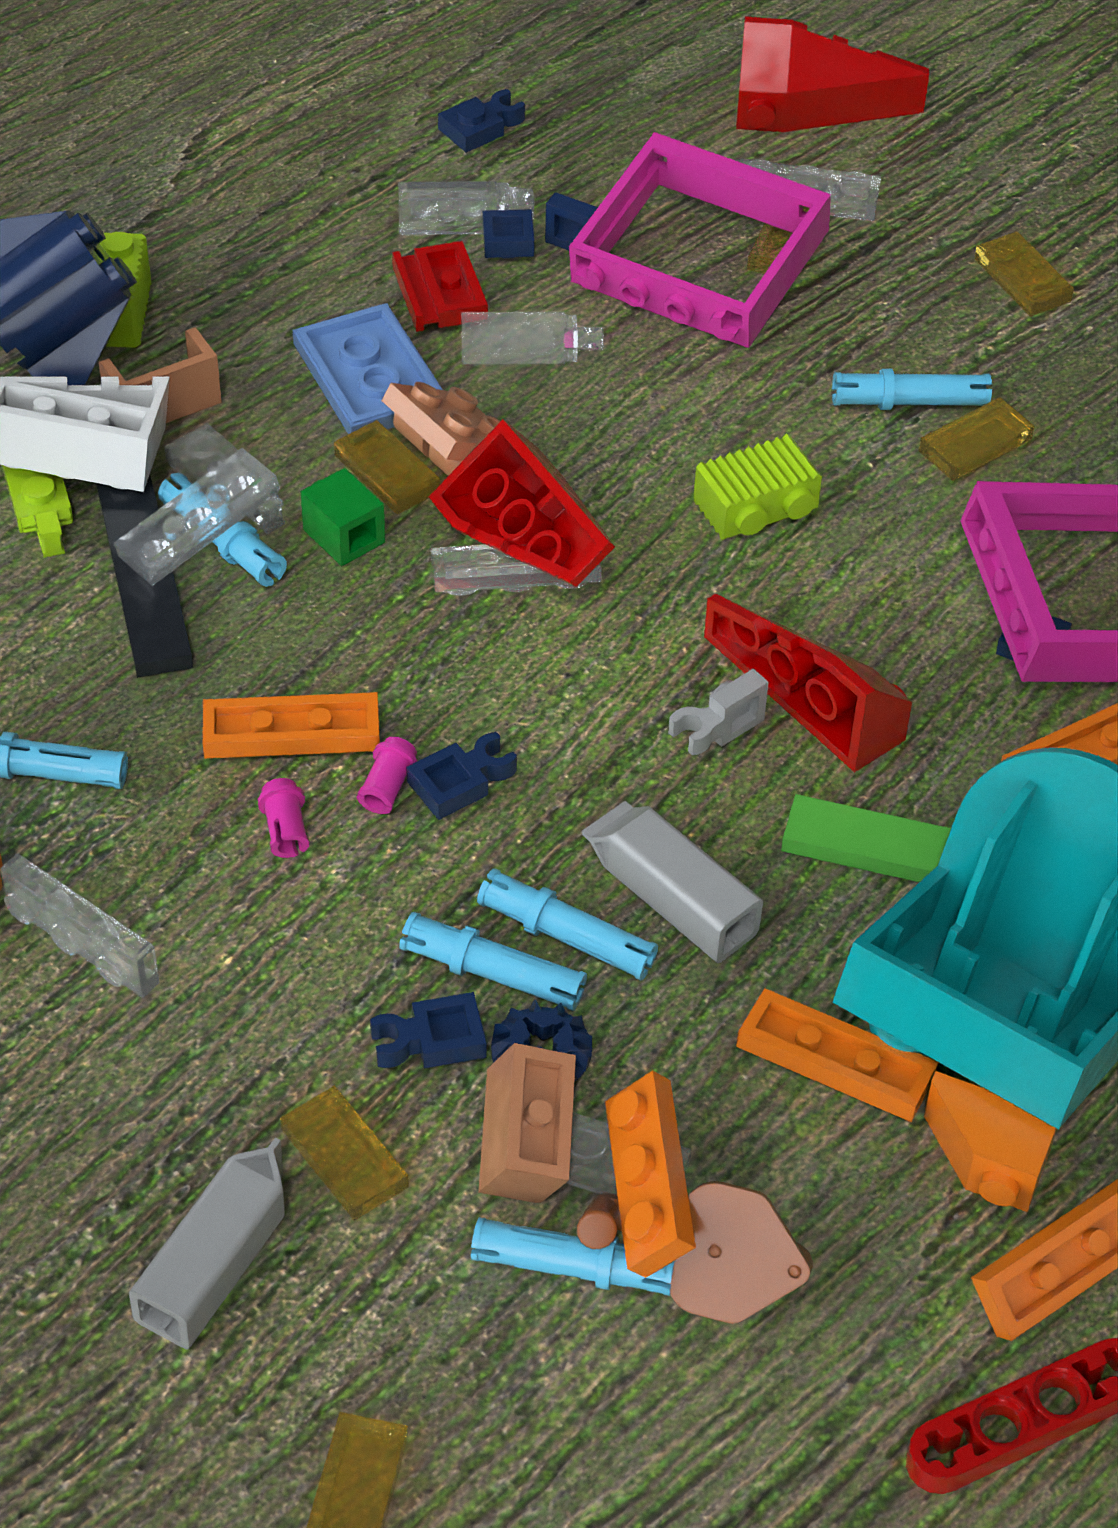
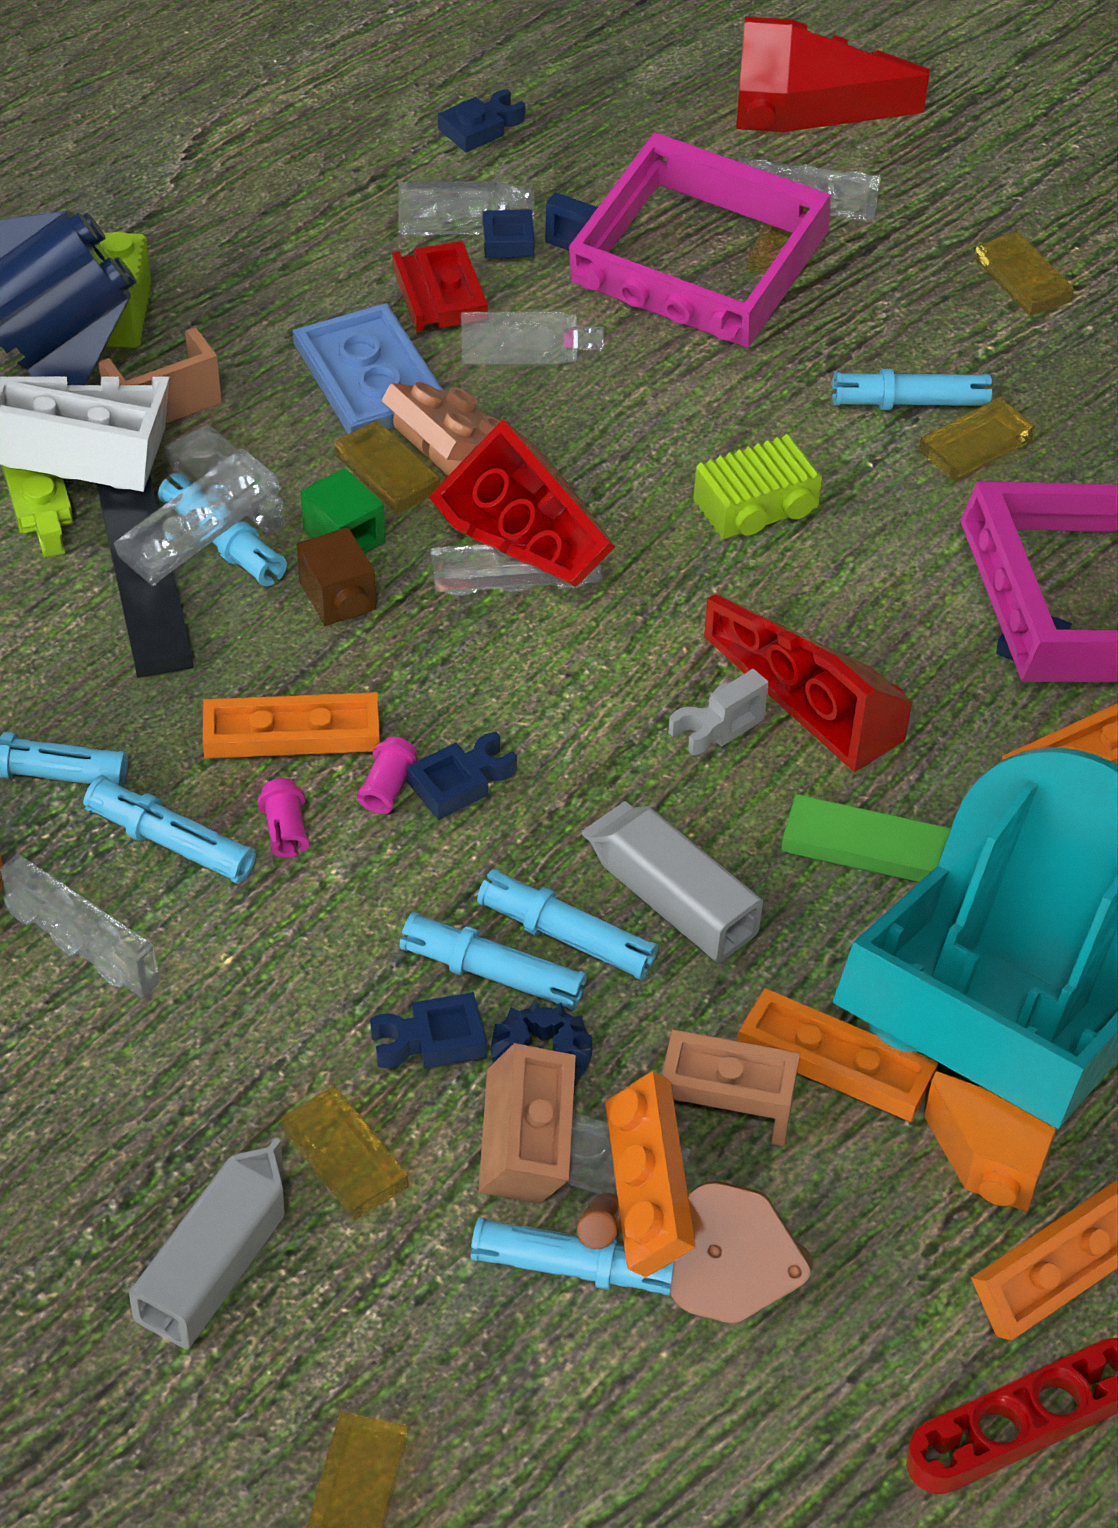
none -> medium azure pin [83,776,256,884]
none -> reddish brown brick [297,527,376,626]
none -> nougat panel [662,1029,800,1147]

